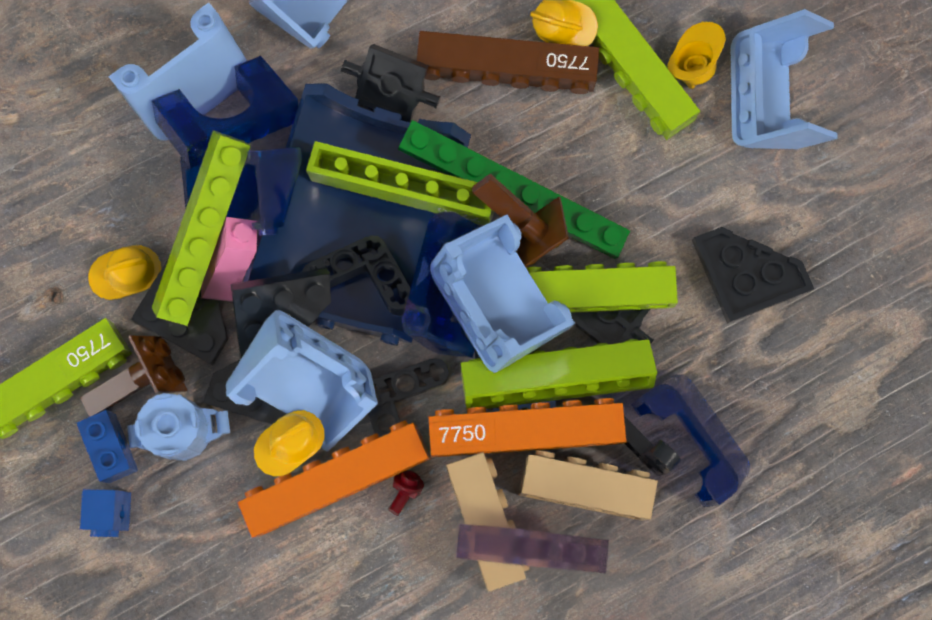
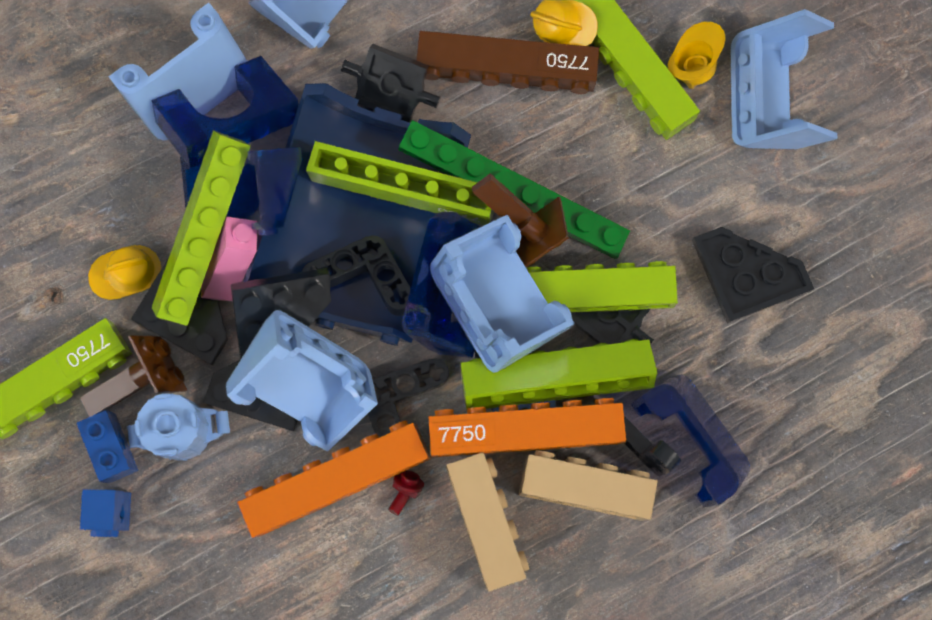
yellow piece [254,410,324,477] -> none
clear purple arch [456,524,609,573] -> none

